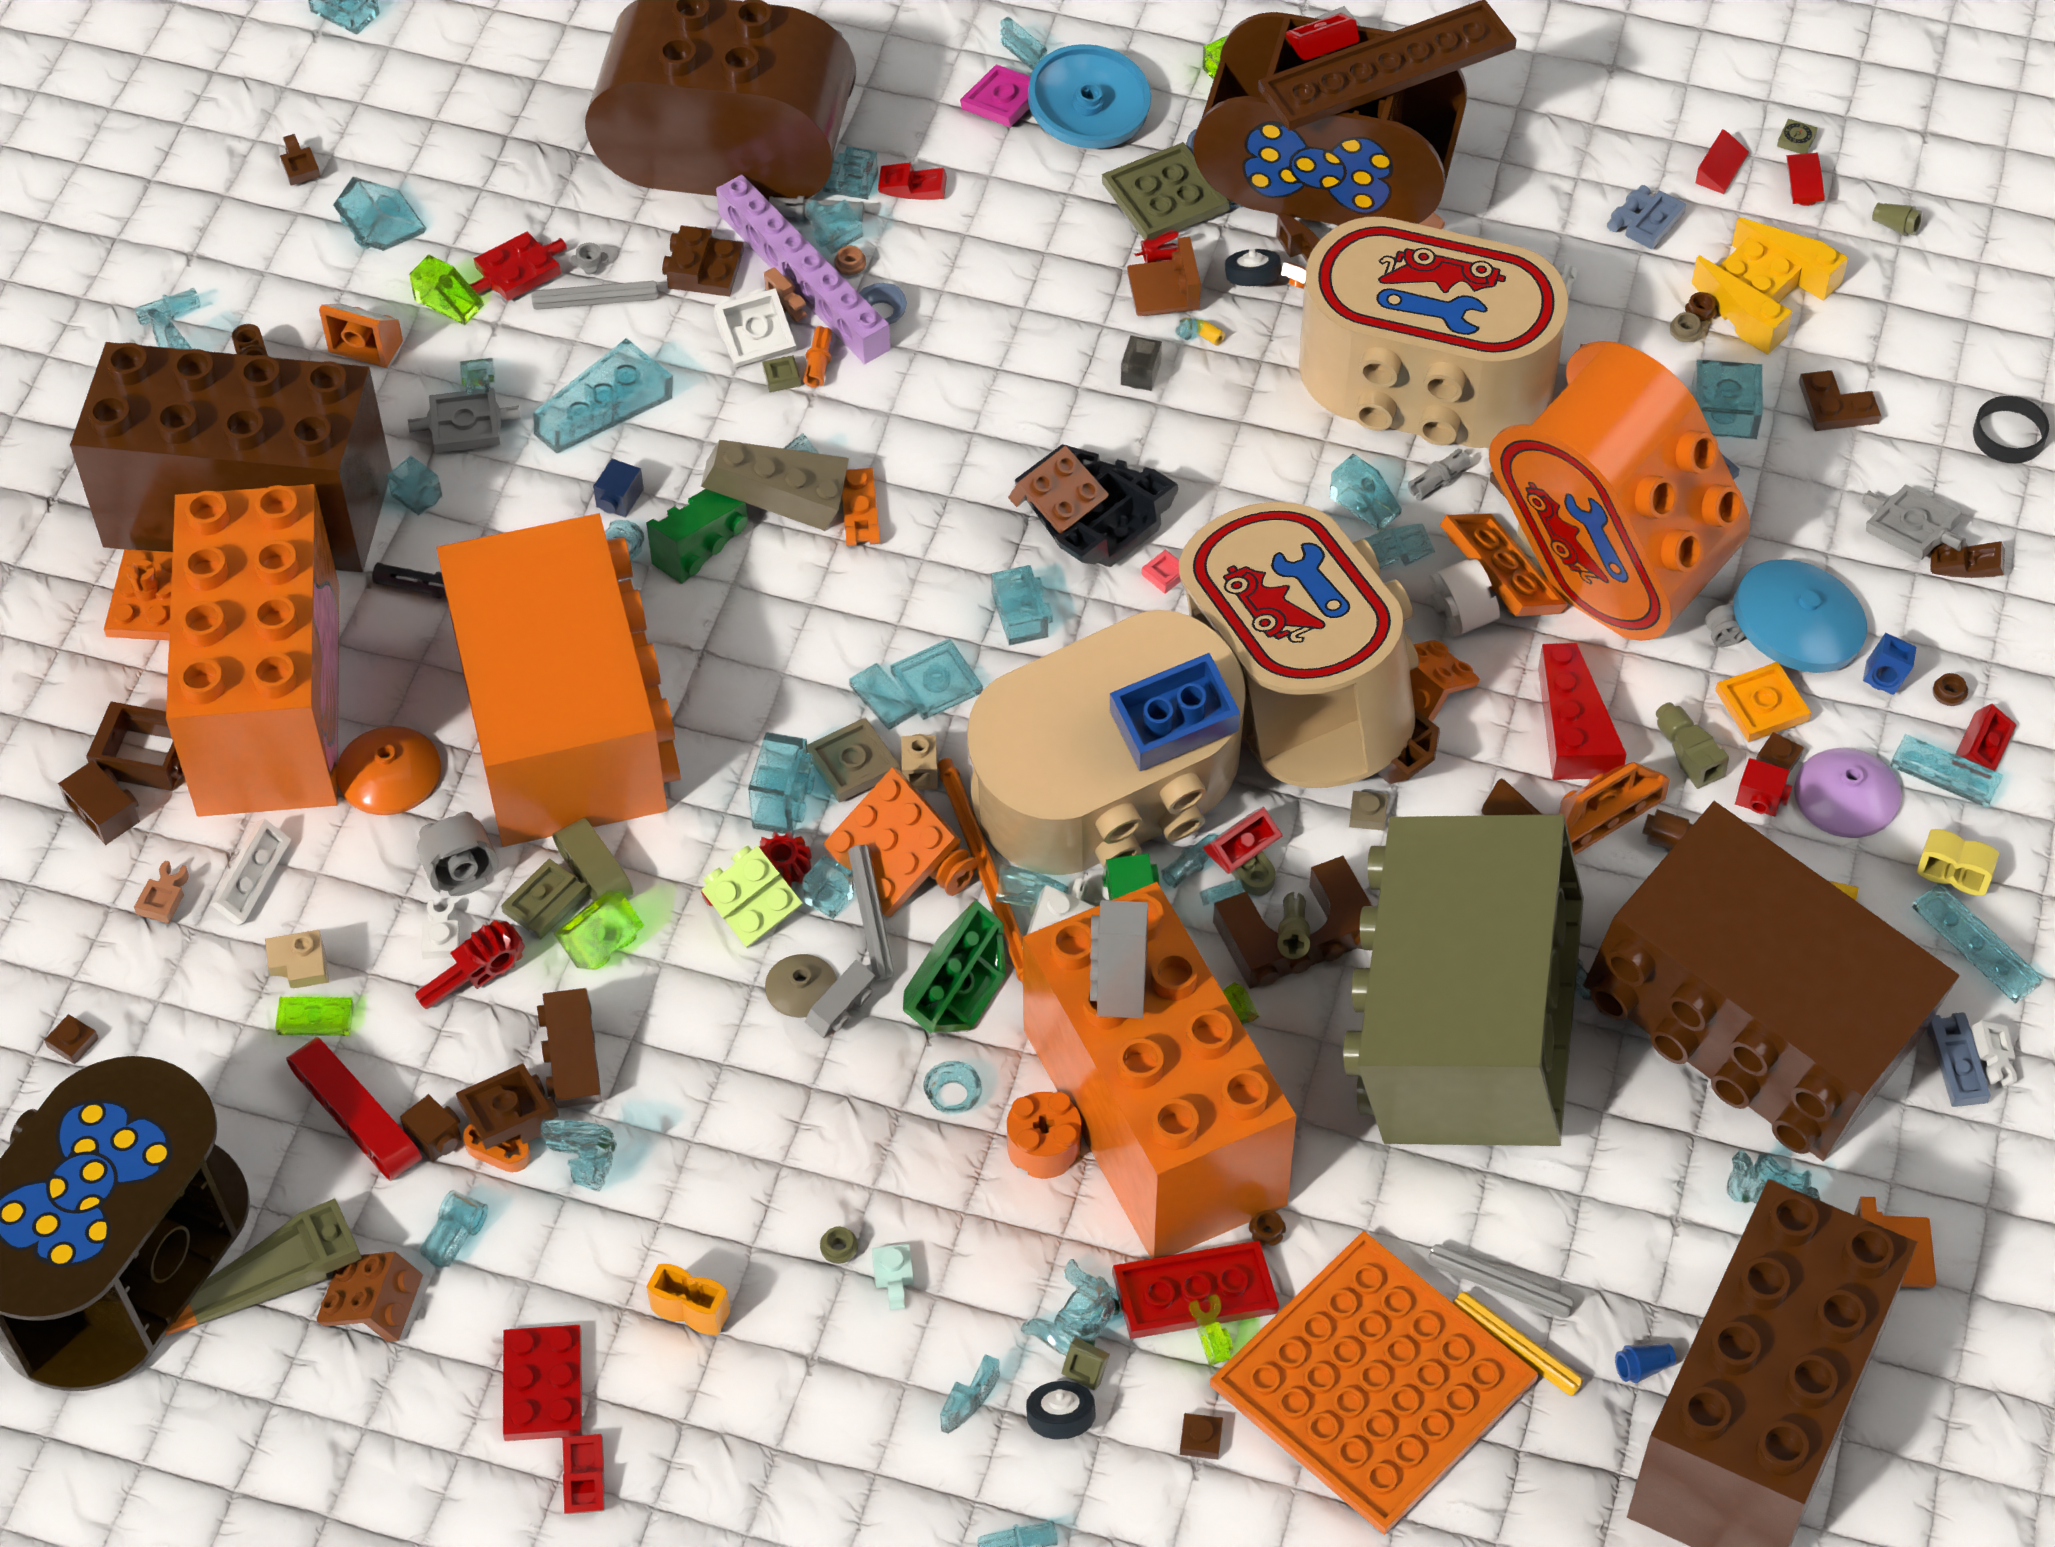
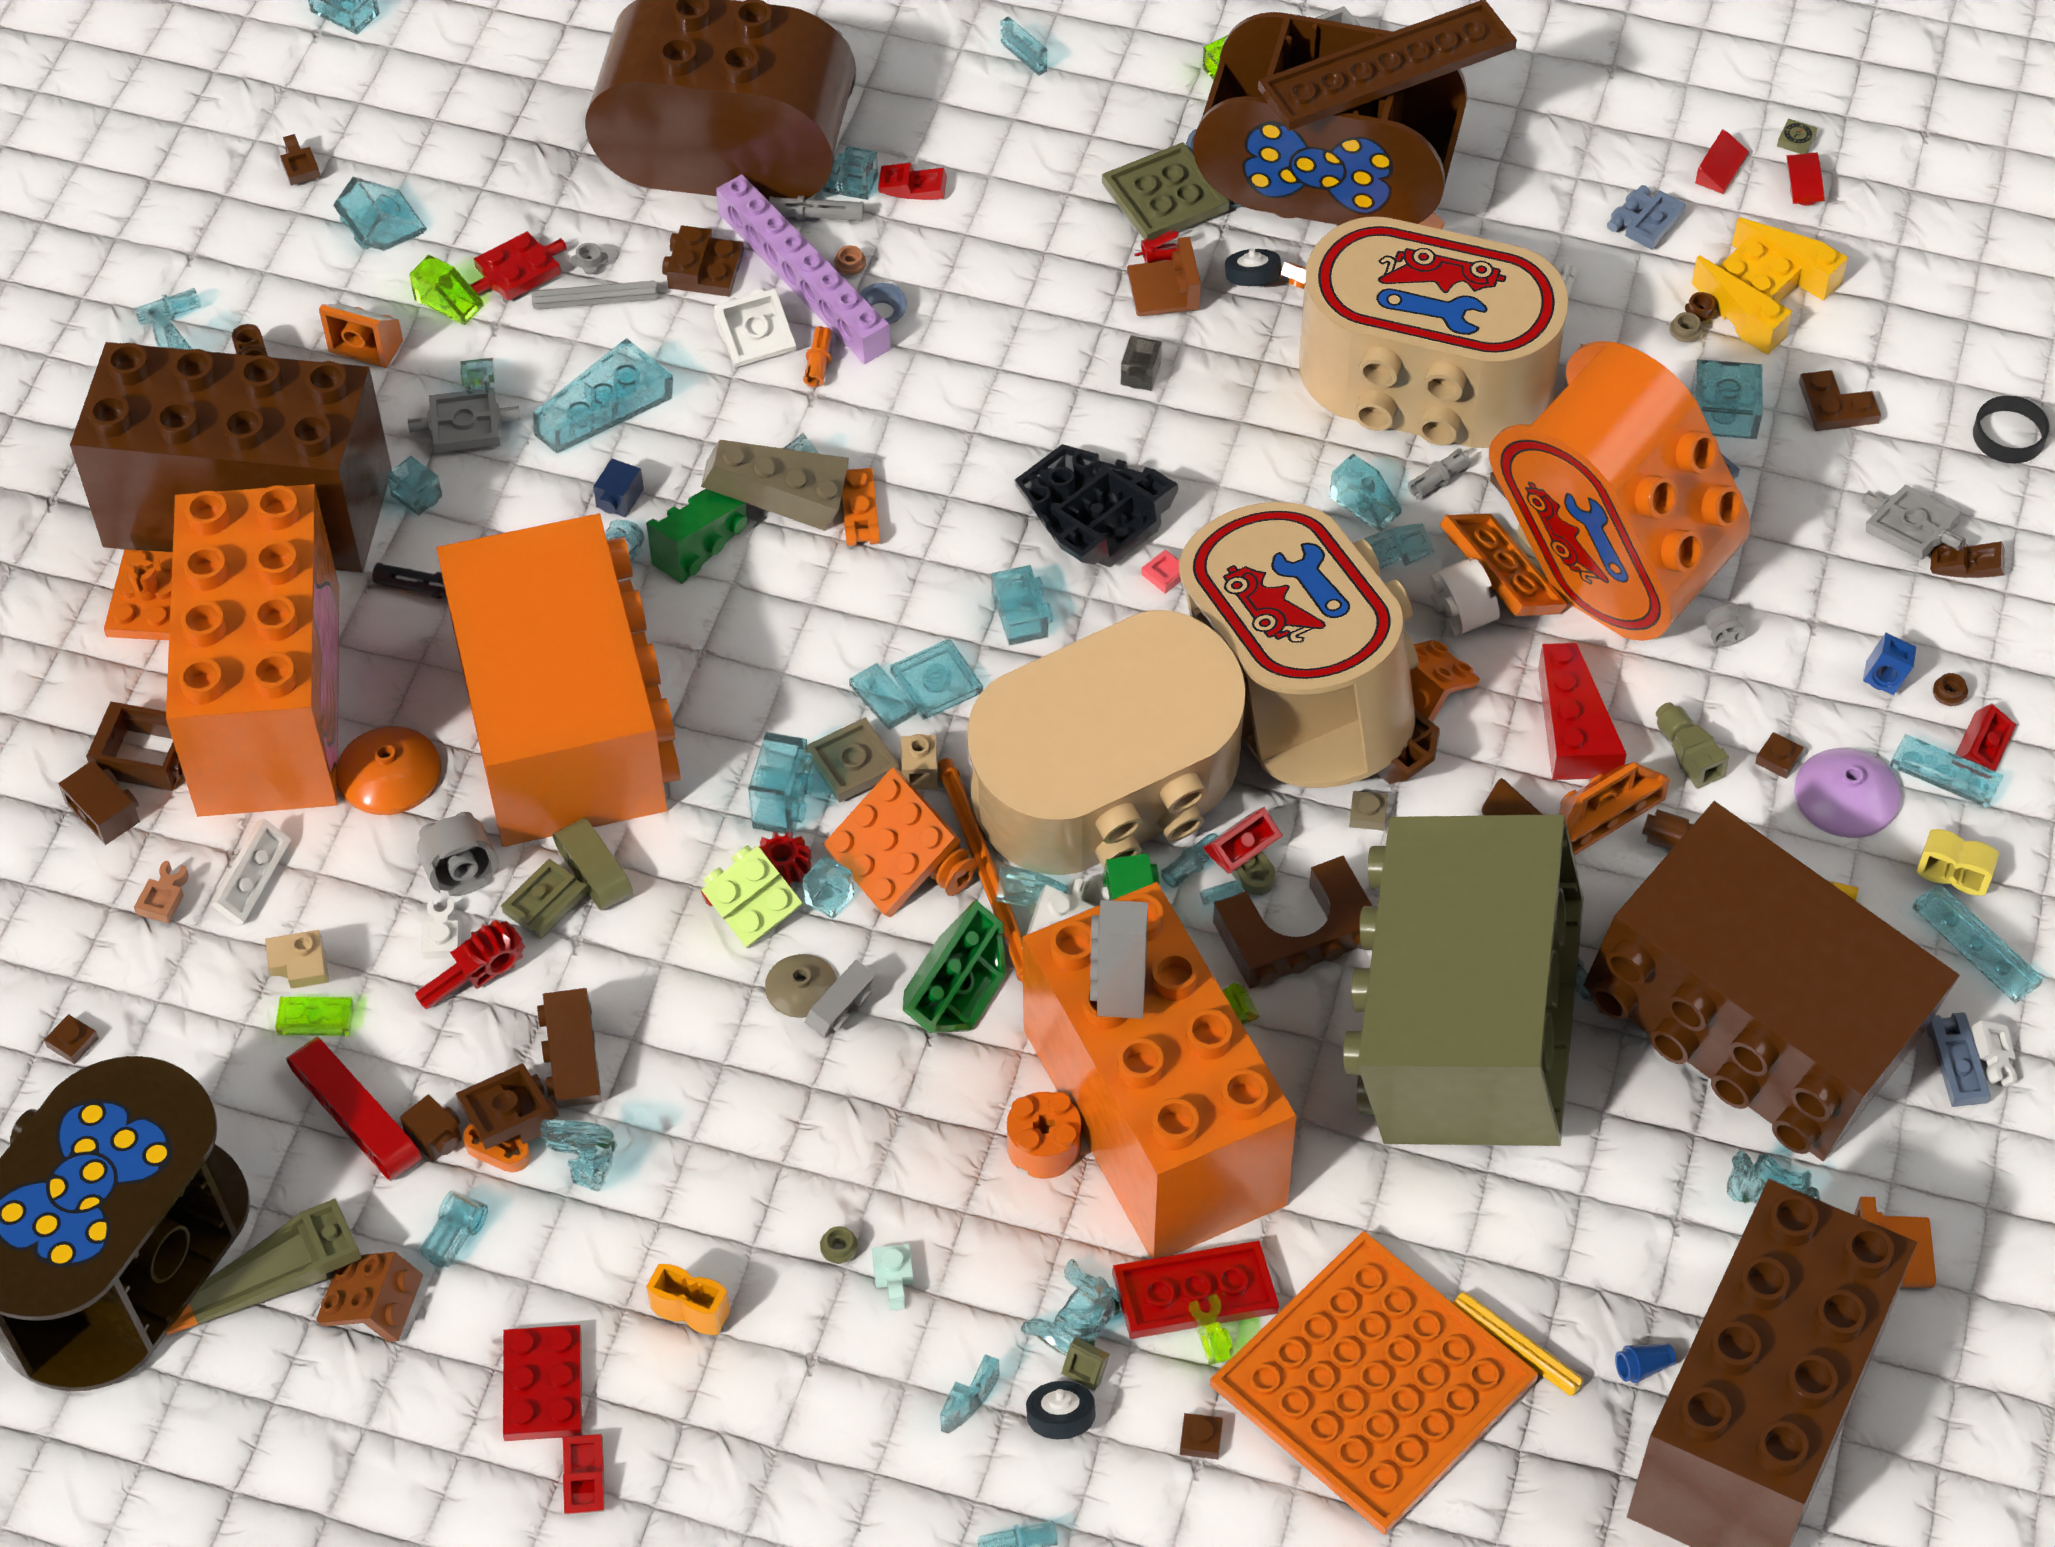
clear neon green brick [553,891,644,970] -> none
olive tile [762,355,801,392] -> none
nougat plate [764,267,807,322] -> none
clear light blue brick [805,199,863,255] -> none
light grey axle [848,844,894,980] -> none
clear light blue piece [923,1061,982,1115] -> none
dark pink plate [960,64,1030,127] -> none
dark orange bracket [1008,445,1108,534] -> none
dark azure dish [1027,44,1151,149] -> none
blue brick [1110,653,1240,771] -> none
arm [1175,317,1225,346] -> none
reddish brown plate [1249,1210,1286,1246] -> none
reddish brown slope [1276,213,1320,262] -> none
olive pin [1277,892,1310,959] -> none
red slope [1285,13,1359,60] -> none
light grey axle [1428,1244,1574,1318] -> none
light orange plate [1715,662,1811,742] -> none
dark azure dish [1733,559,1867,673] -> none
red brick [1735,758,1793,817] -> none
olive cone [1872,202,1922,236] -> none

